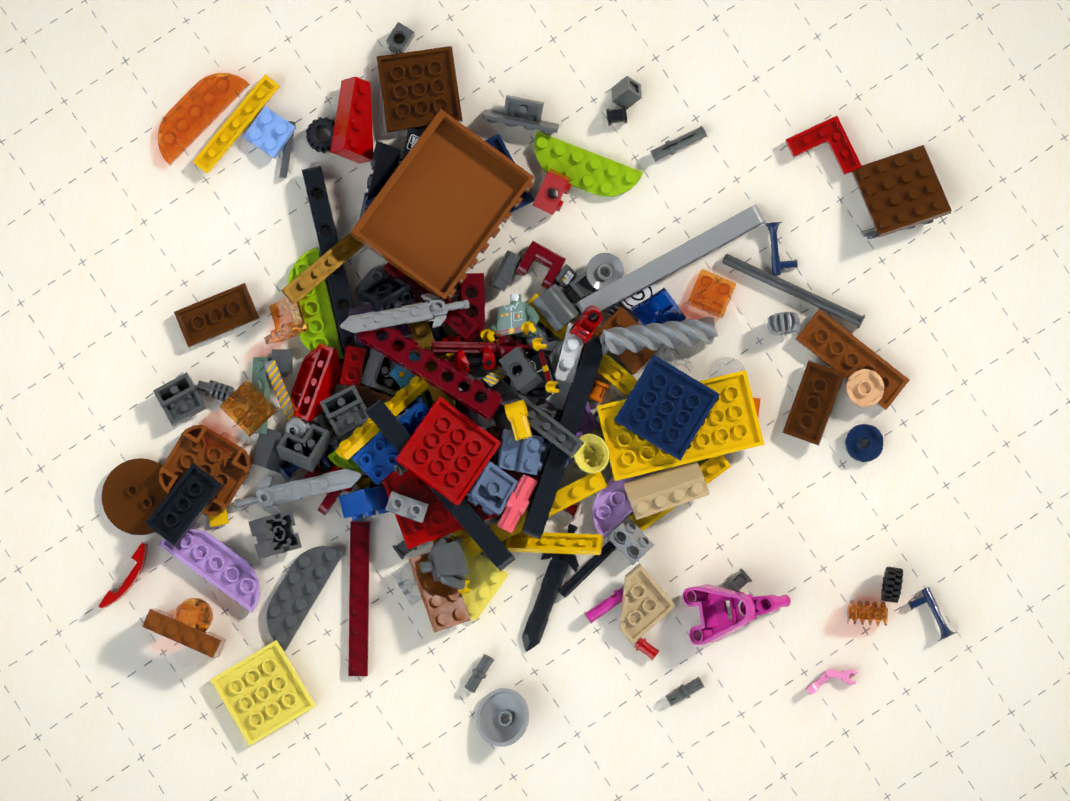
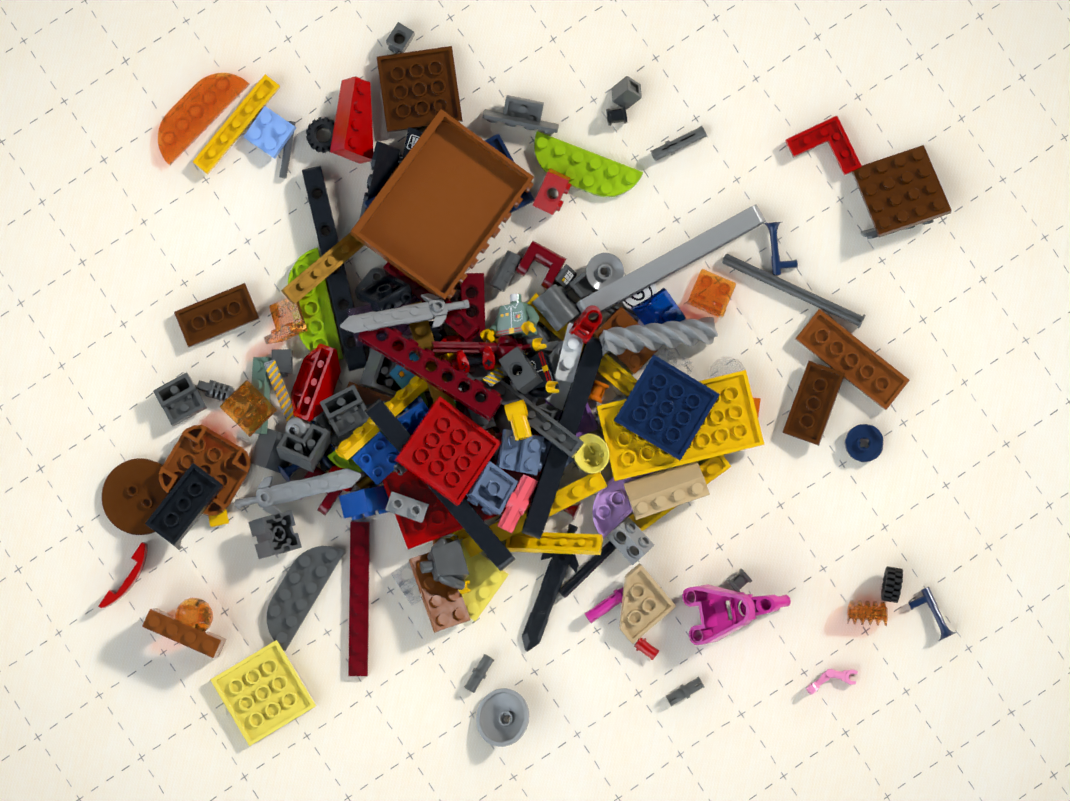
lavender plate [159,529,260,613] -> none
red plate [339,346,366,387] -> none
dark grey bush [392,540,418,560] -> none
light grey gear [767,311,800,336] -> none
light nougat tile [846,369,884,407] -> none

